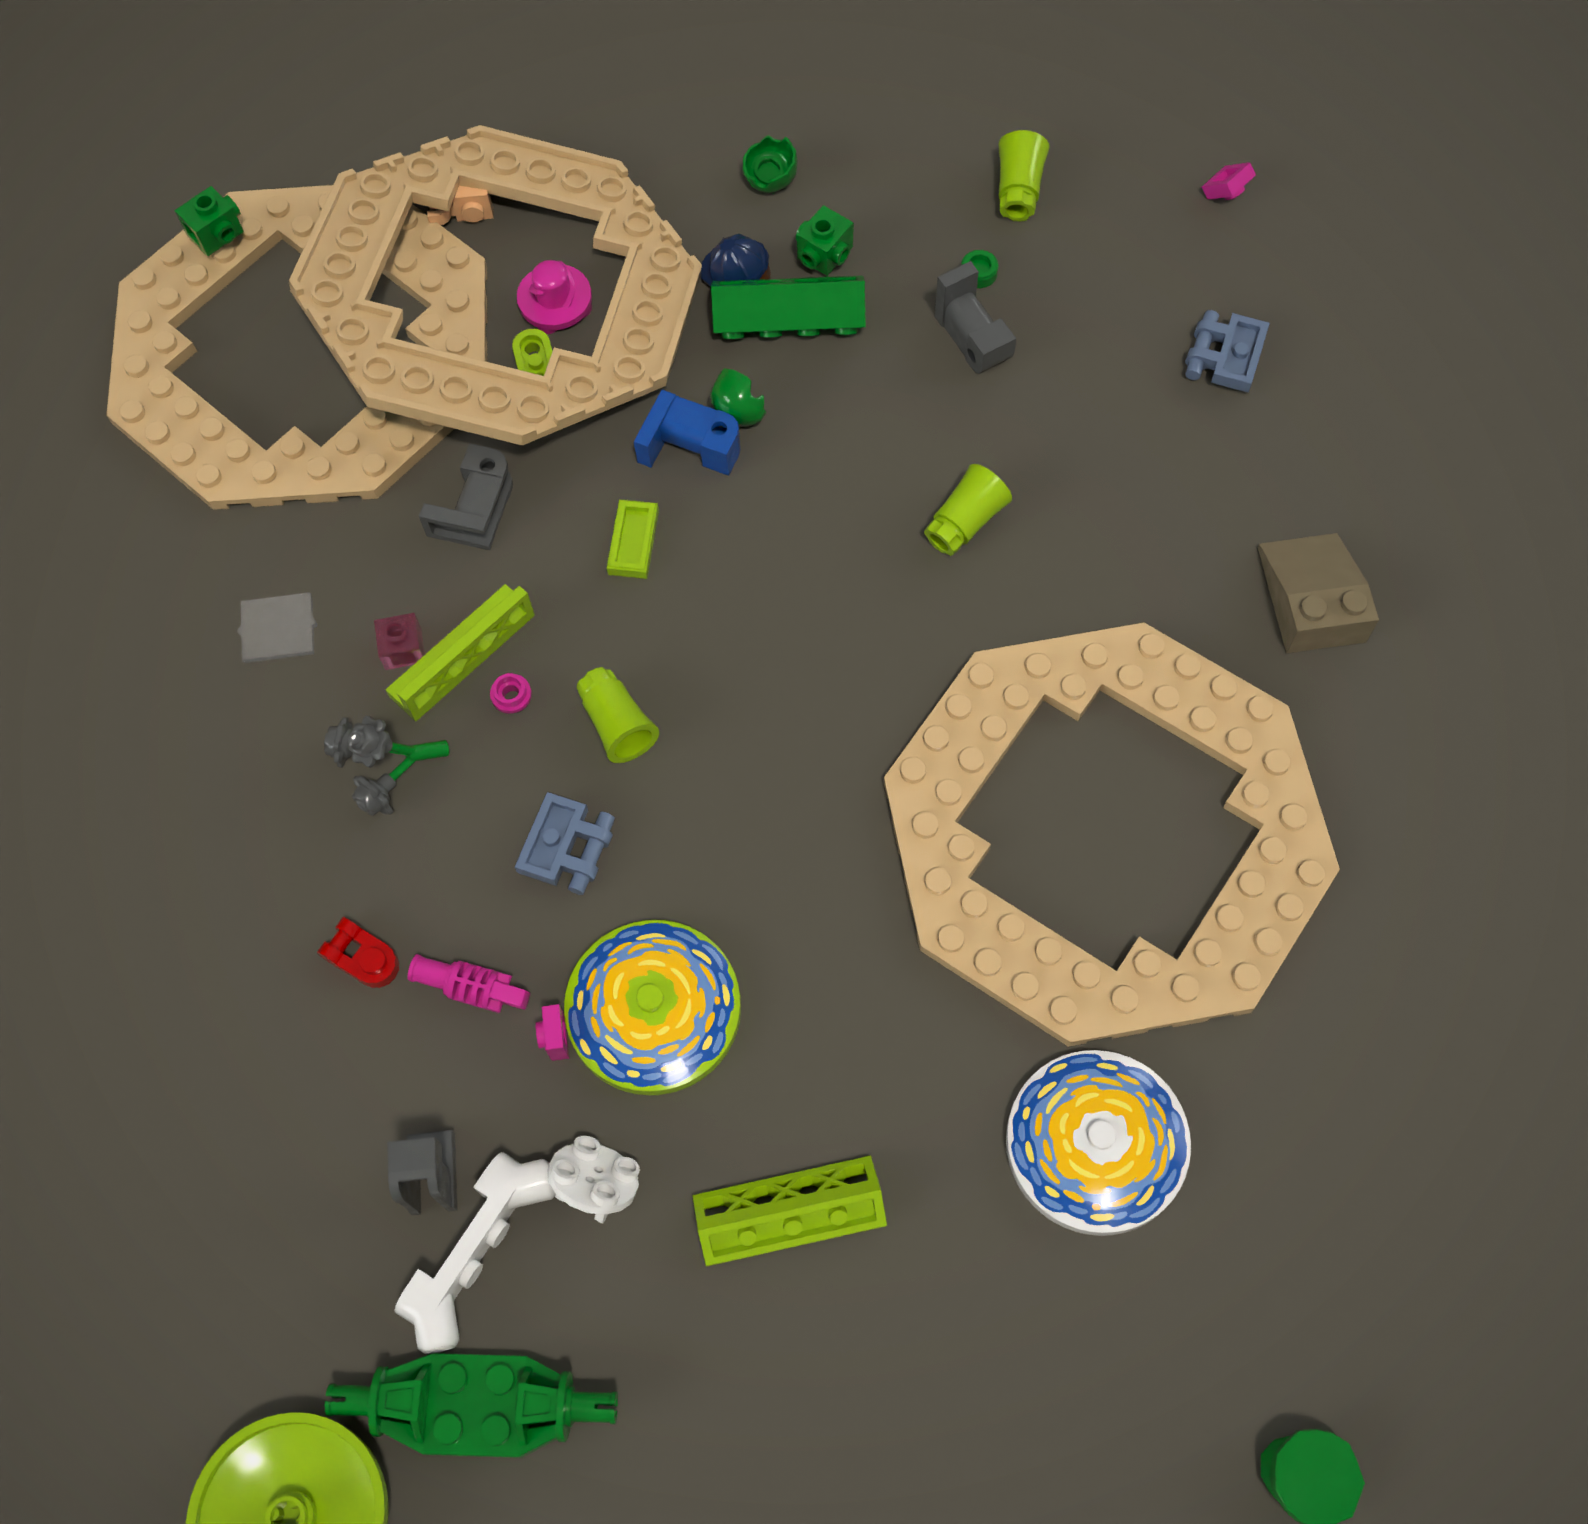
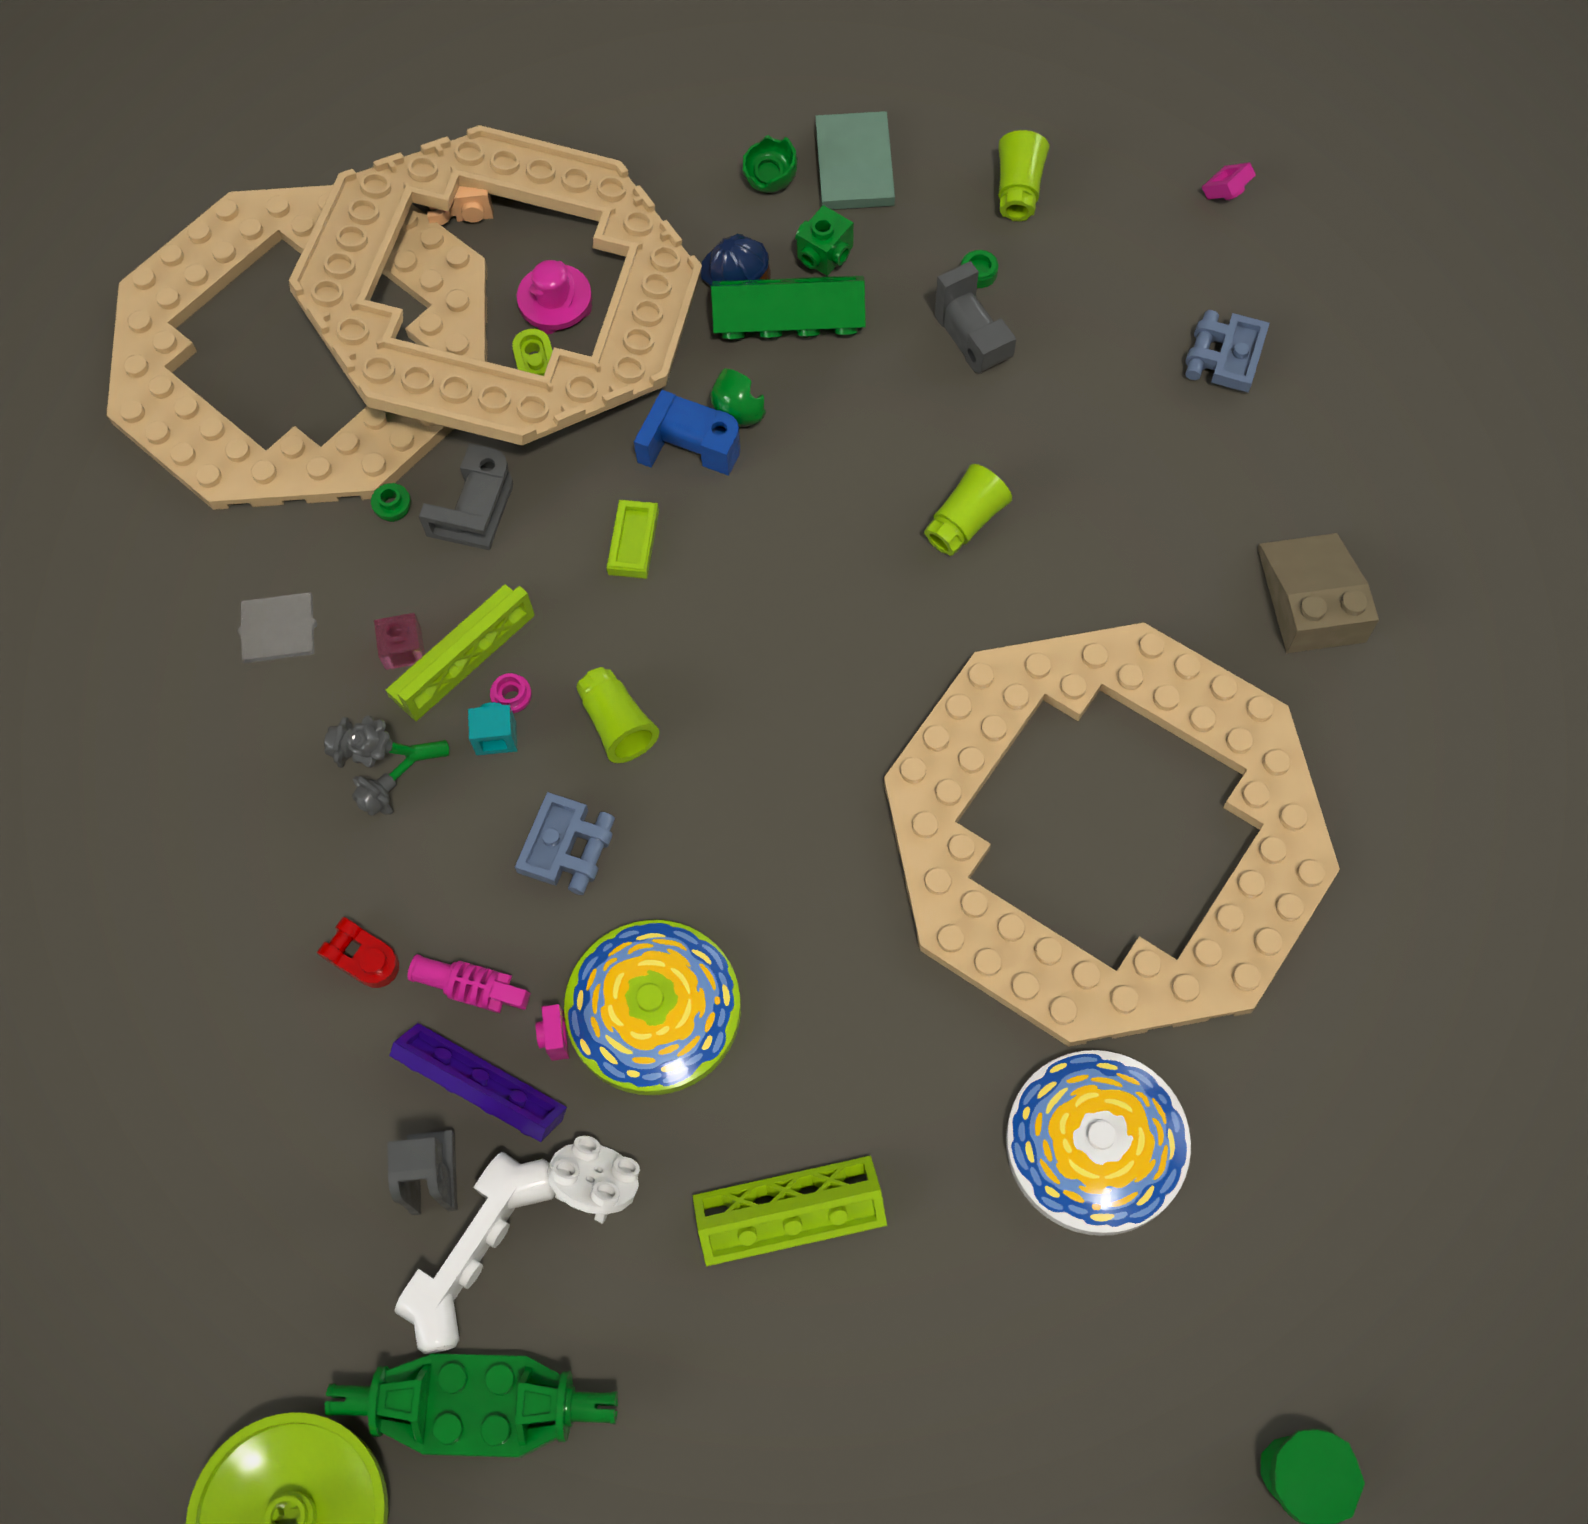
green brick [174,186,244,256] -> none
none -> green plate [371,483,411,522]
none -> dark purple plate [389,1023,567,1142]
none -> teal plate [468,702,518,756]
none -> sand green tile [815,111,895,209]

